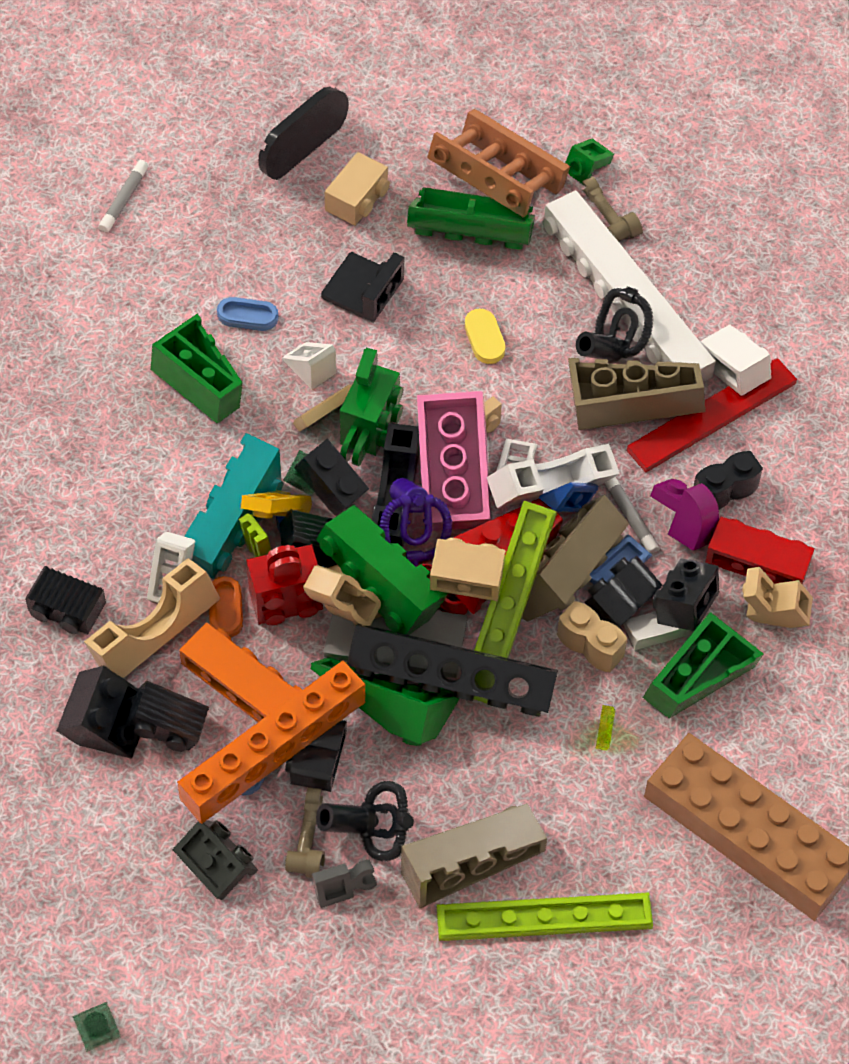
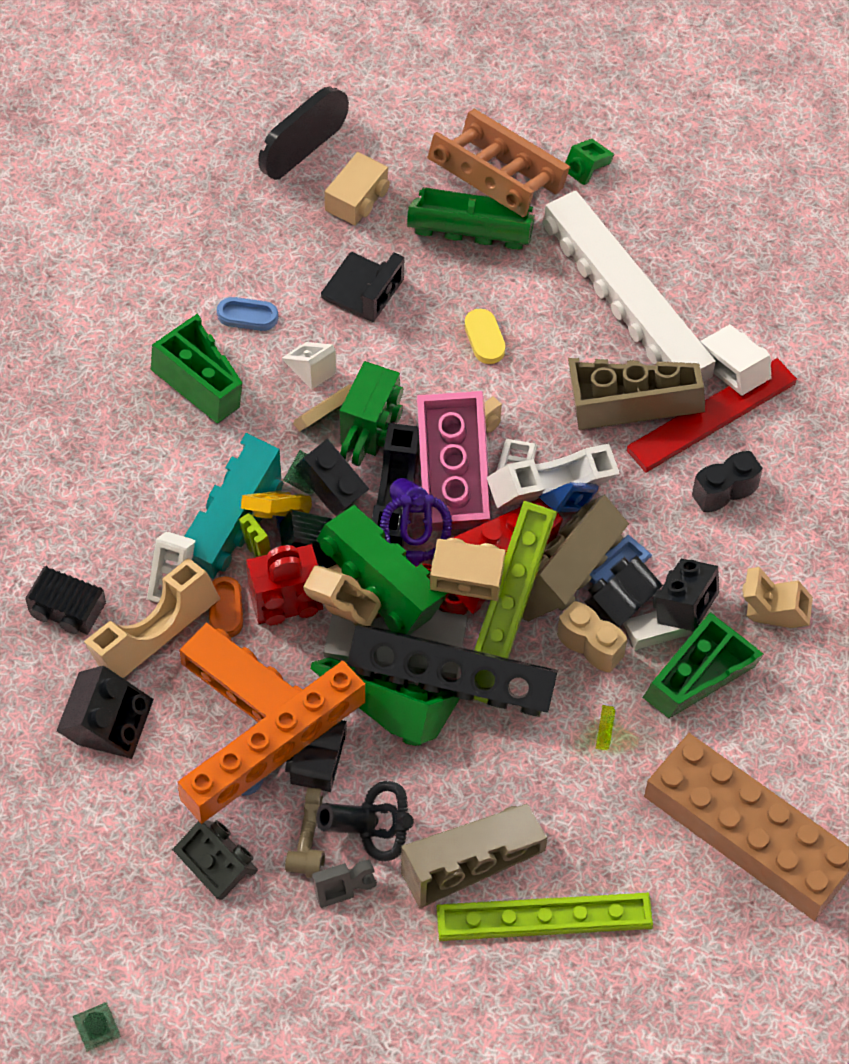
light grey bar [98,160,149,233] -> none
black brick [126,680,209,752] -> none
green tile [355,347,378,387] -> none
black piece [575,286,653,362] -> none
dark tan brick [582,176,643,242] -> none
light grey bar [604,477,660,554] -> none
magenta brick [650,478,719,551] -> none
red brick [705,516,815,585] -> none

